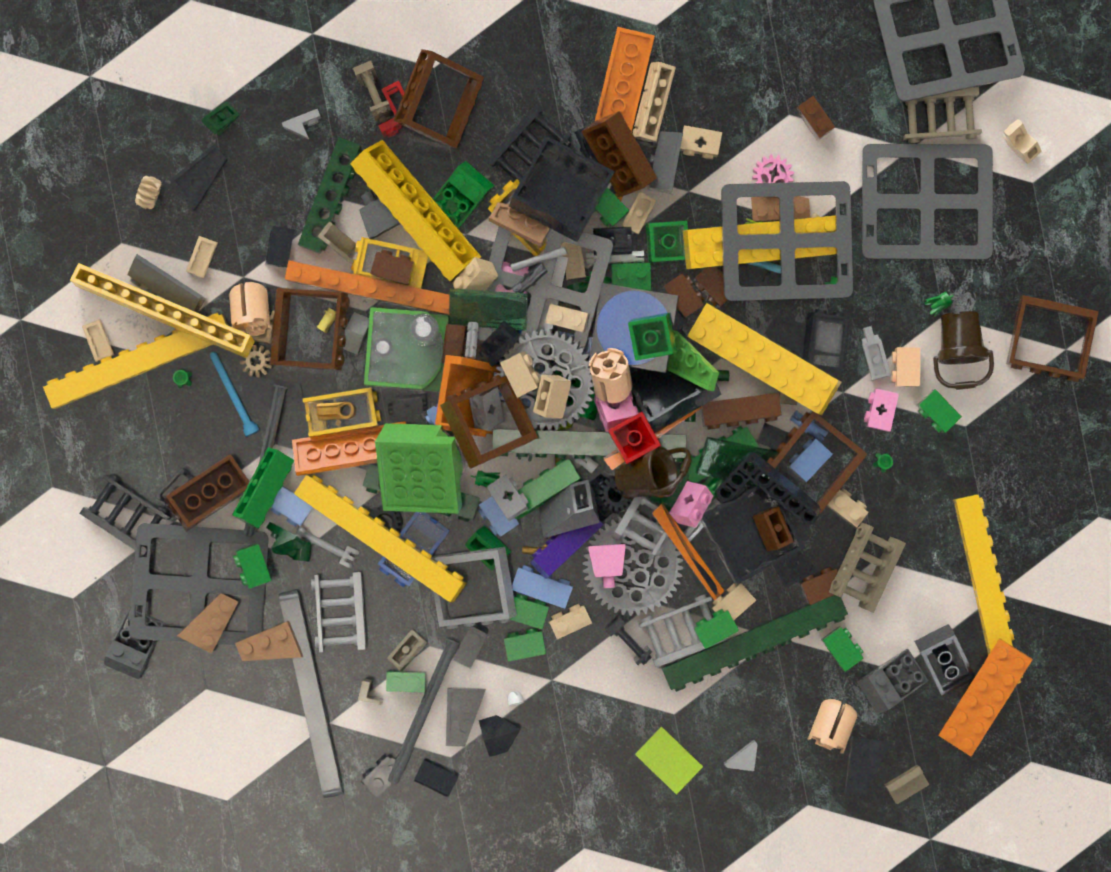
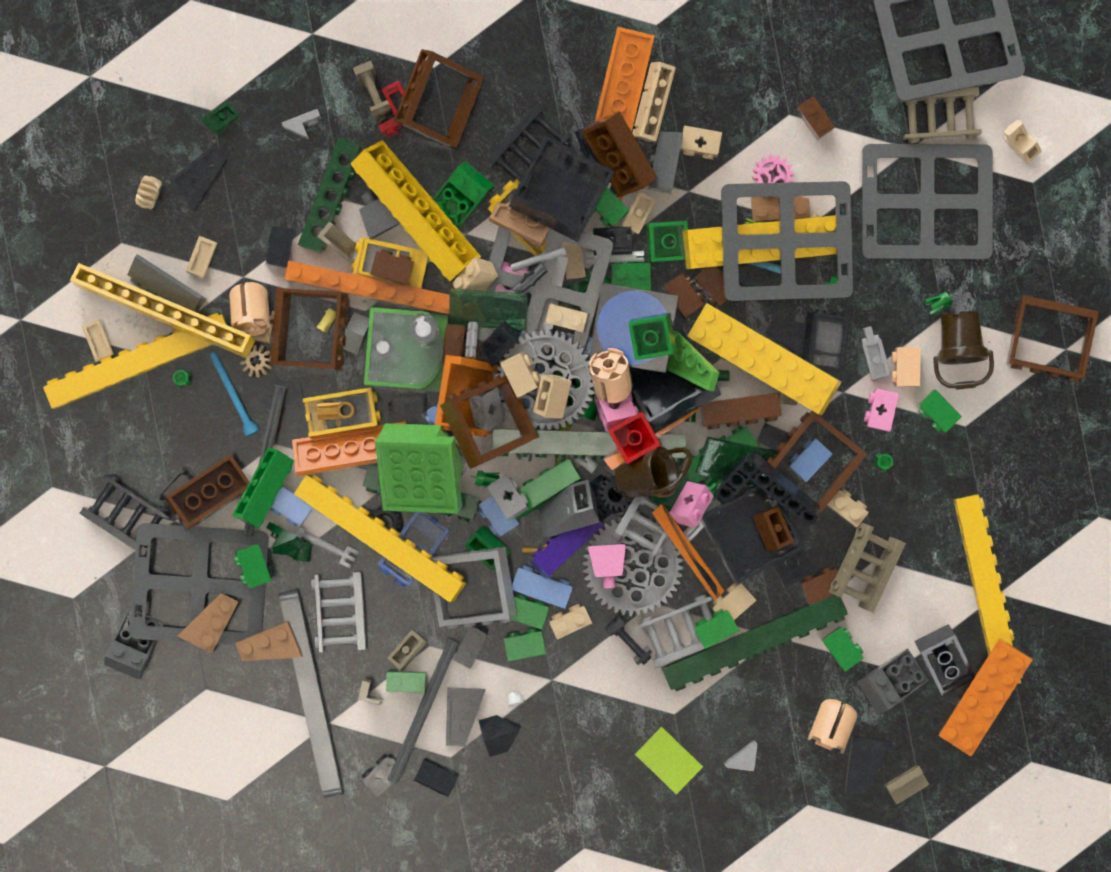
medium blue pin [790,410,828,442] -> none

